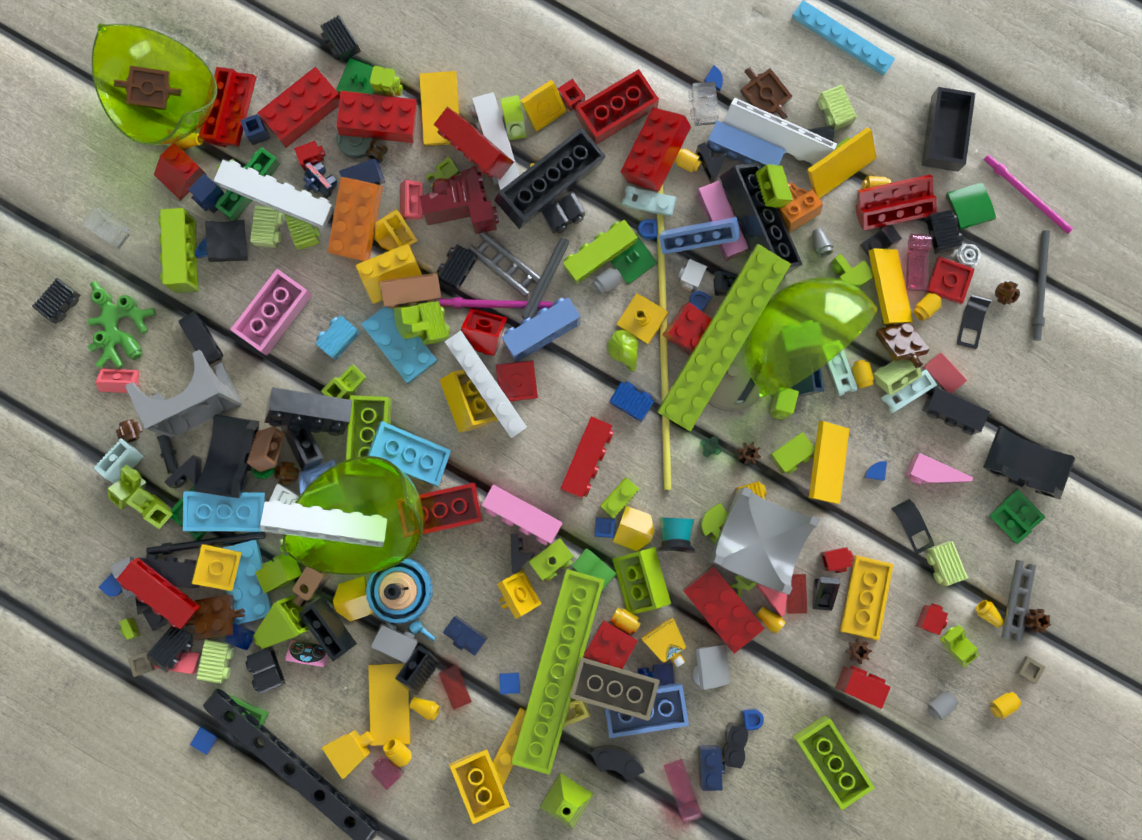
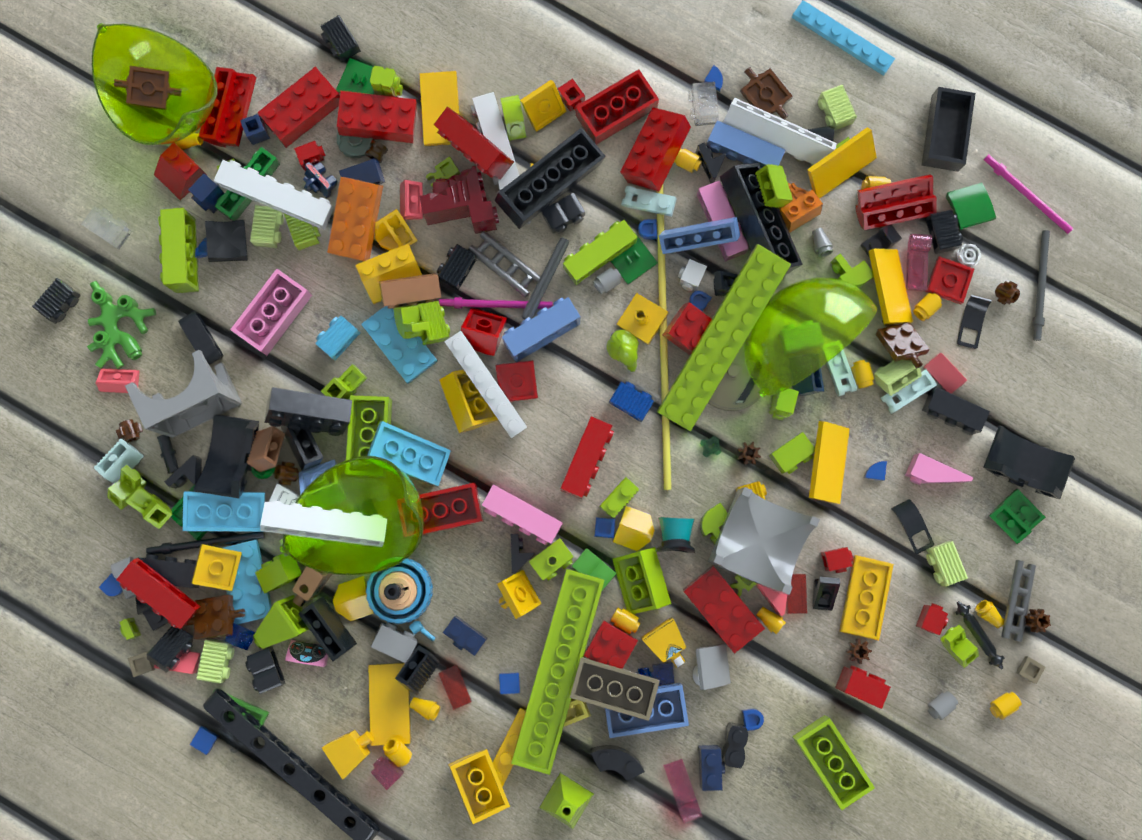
none -> black wheel [955,601,1005,670]

